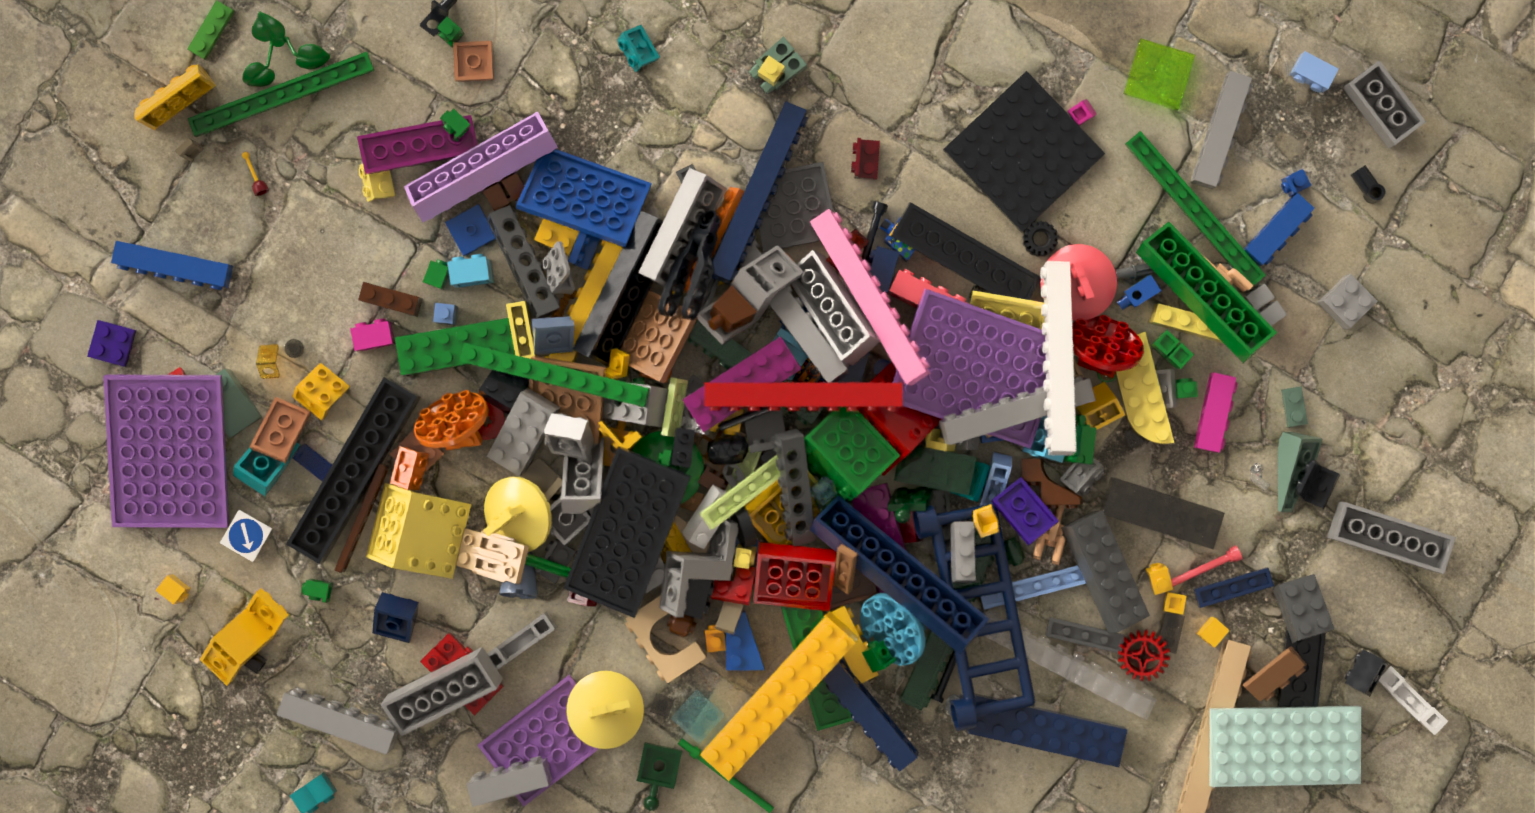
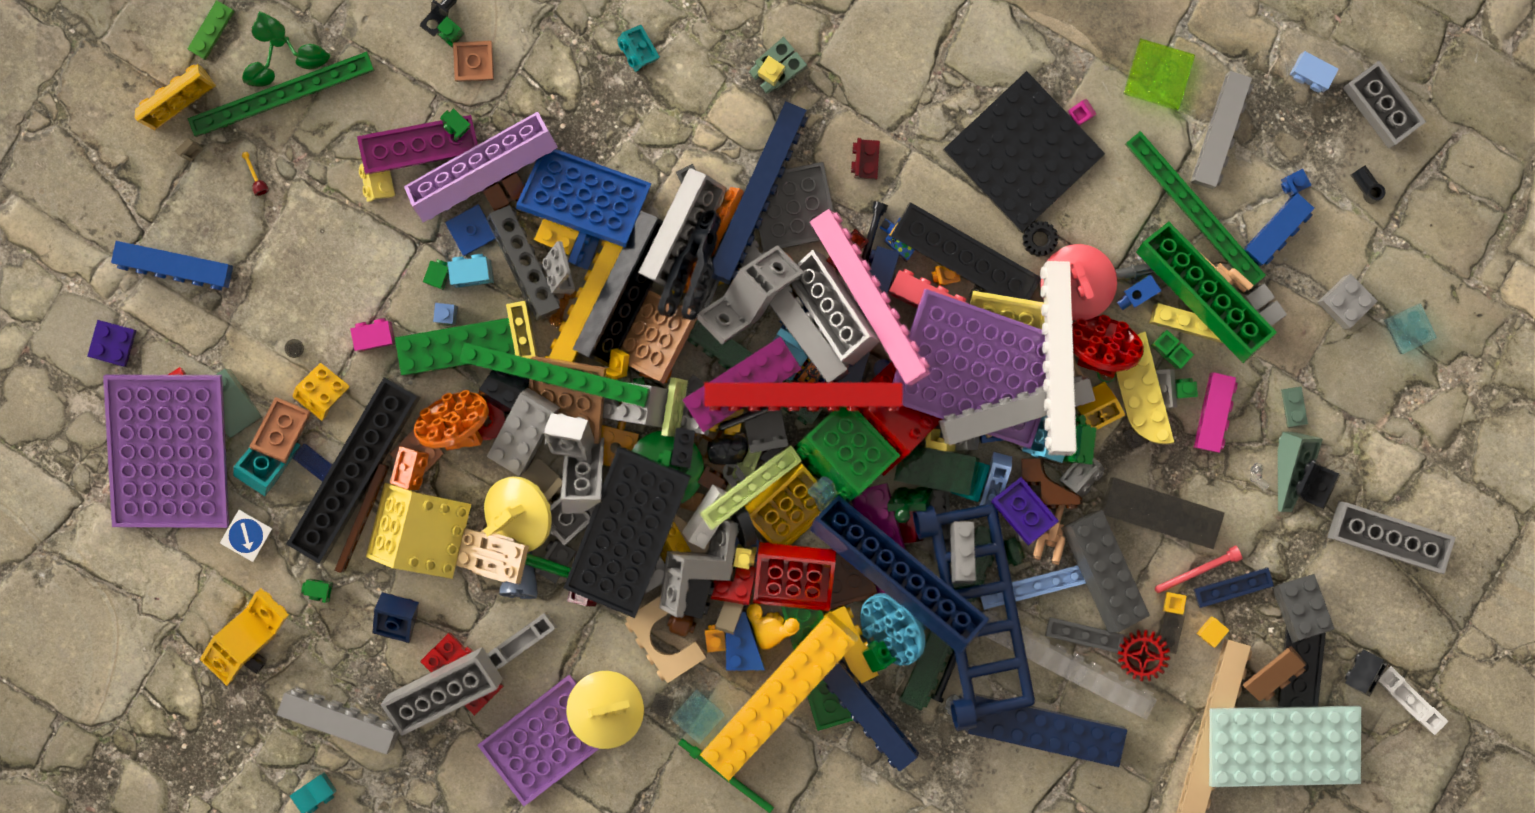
yellow brick [155,574,191,605] -> none
clear yellow bracket [256,344,280,379] -> none
reddish brown brick [358,282,423,317] -> none
light grey brick [467,756,553,806] -> none
sand blue bracket [532,316,574,355] -> none
yellow bracket [598,421,644,450] -> none
dark green plate [637,742,682,811] -> none
reddish brown torso [708,286,757,333] -> none
dark grey brick [773,429,816,546] -> none
medium nougat tile [833,544,858,594] -> none
yellow panel [973,504,999,538] -> none
yellow bracket [1145,563,1173,595] -> none
none -> yellow head [747,603,800,650]
none -> light orange bracket [931,266,961,286]
none -> clear light blue plate [1384,303,1437,354]

